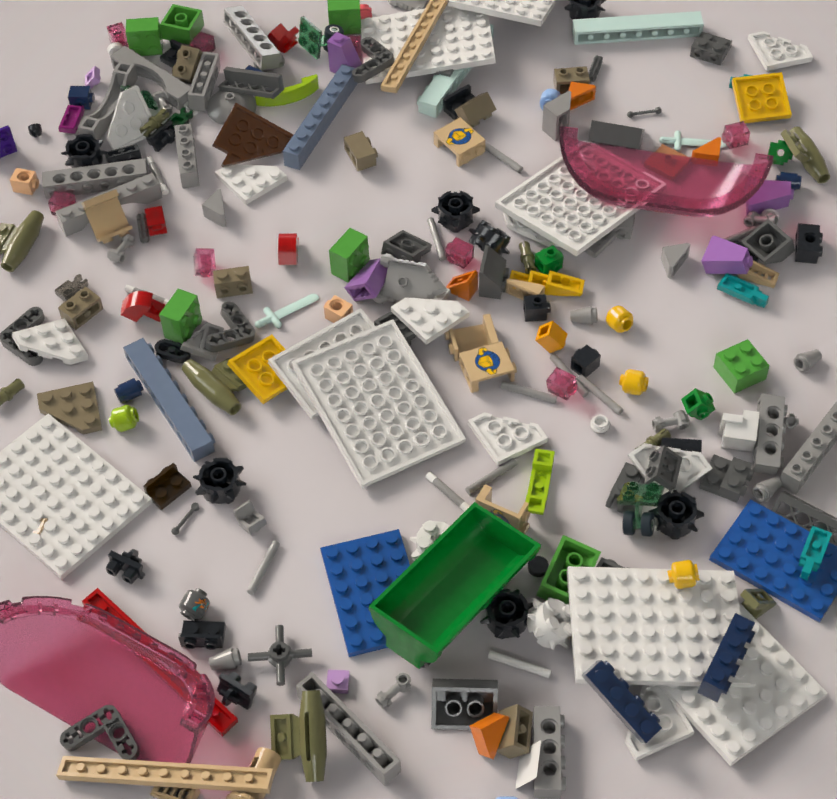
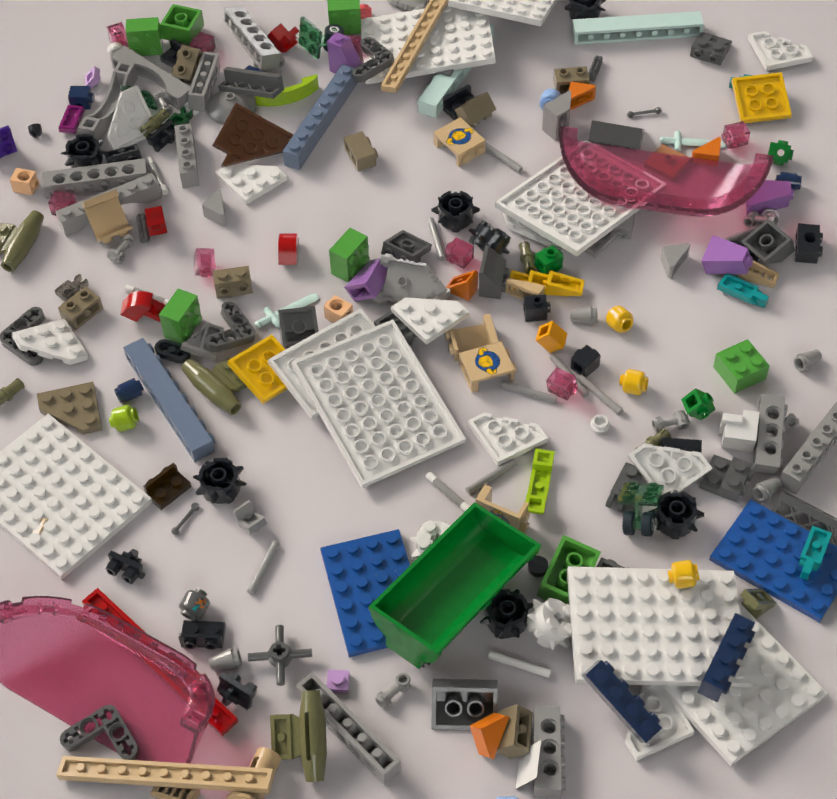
dark grey bracket [644,445,682,491] -> none
olive plate [780,127,830,184] -> none
none -> dark grey plate [278,306,319,349]

